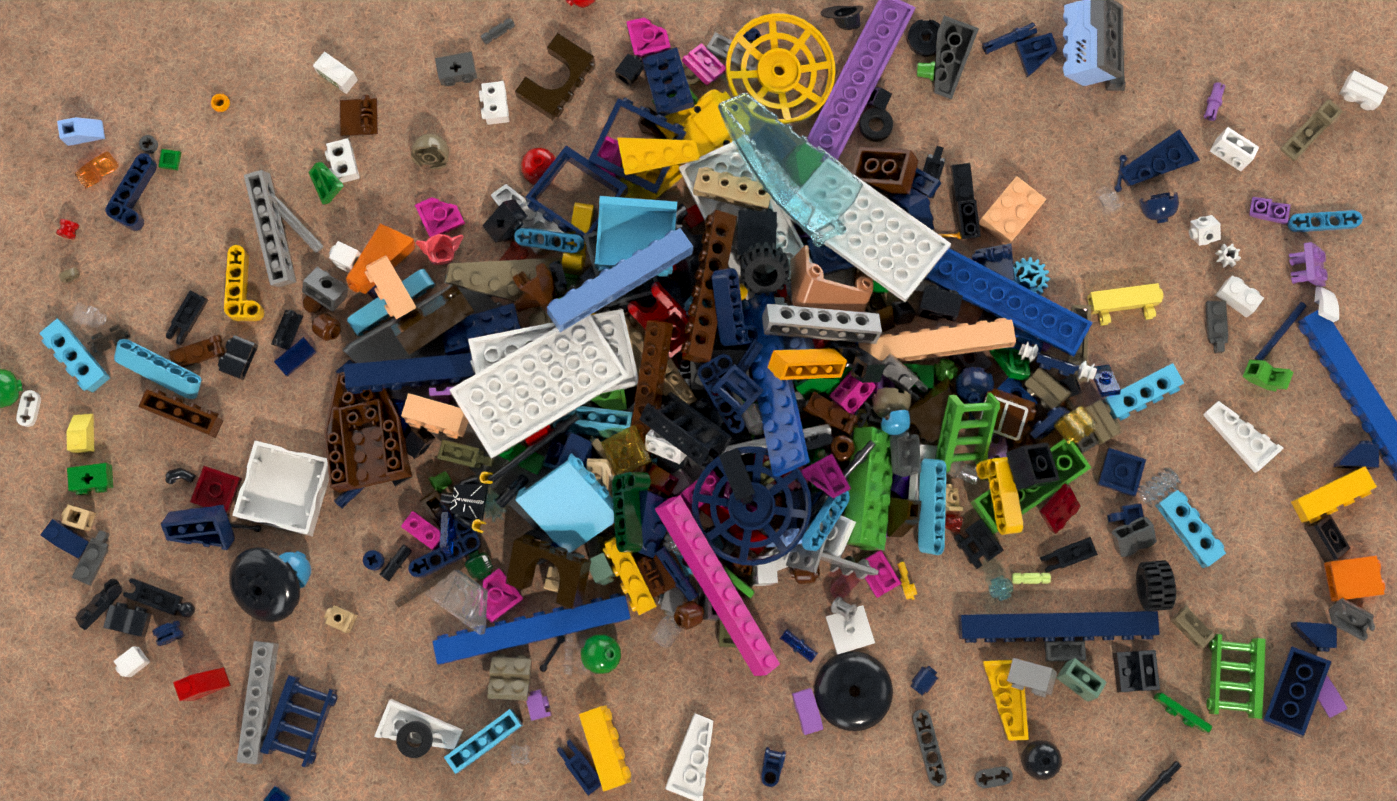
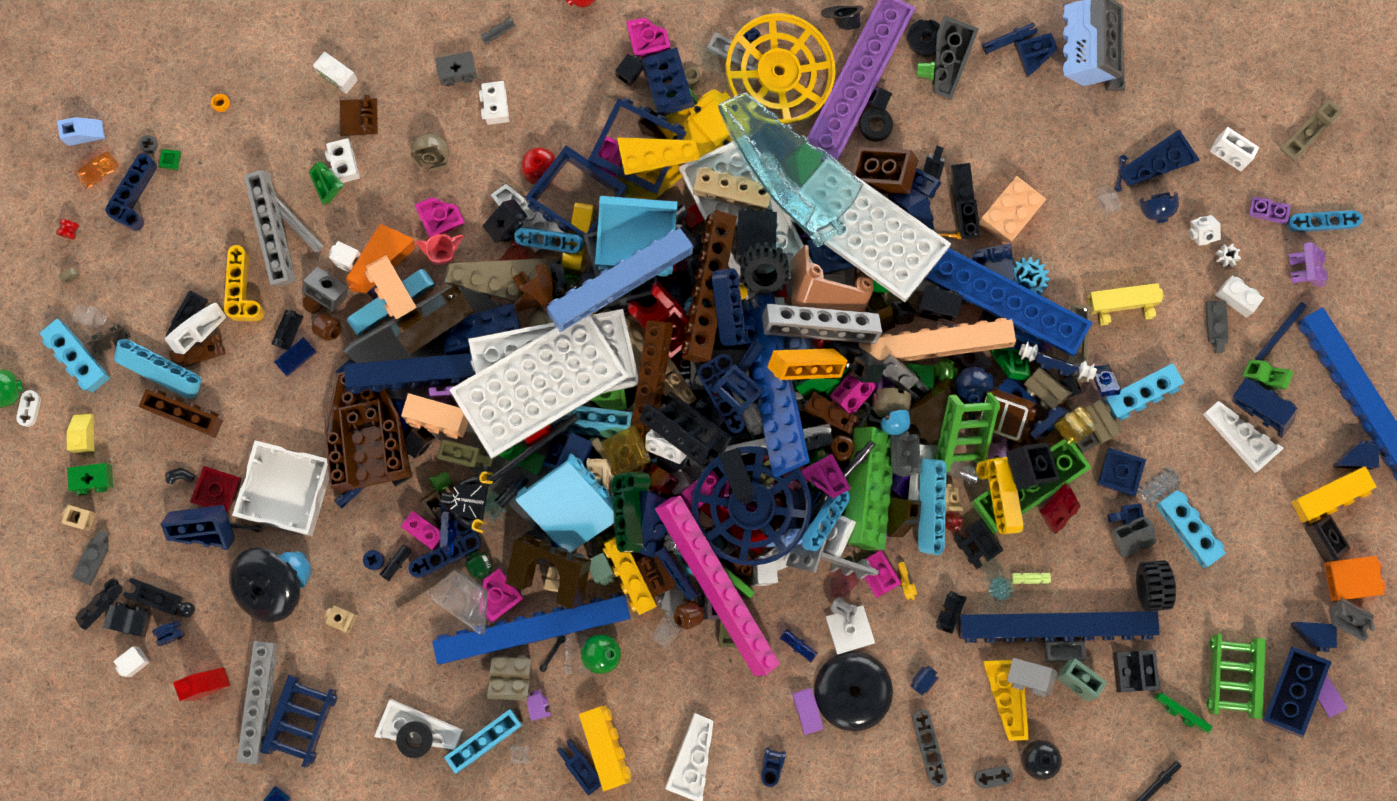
dark blue slope [40,519,89,559] -> none
black brick [218,335,258,380] -> none
dark brown arch [515,33,596,120] -> none
dark pink plate [682,43,726,86] -> none
reddish brown head [790,565,820,584] -> none
black hinge [1040,537,1098,573] -> none
dark tan hinge [1170,605,1215,649] -> none
medium lavender pin [1204,82,1226,121] -> none
white slope [1314,285,1339,322] -> none
white brick [1340,70,1388,111] -> none
none -> white slope [165,303,226,354]
none -> black hinge [935,591,967,634]
none -> dark blue wedge [1232,378,1298,438]

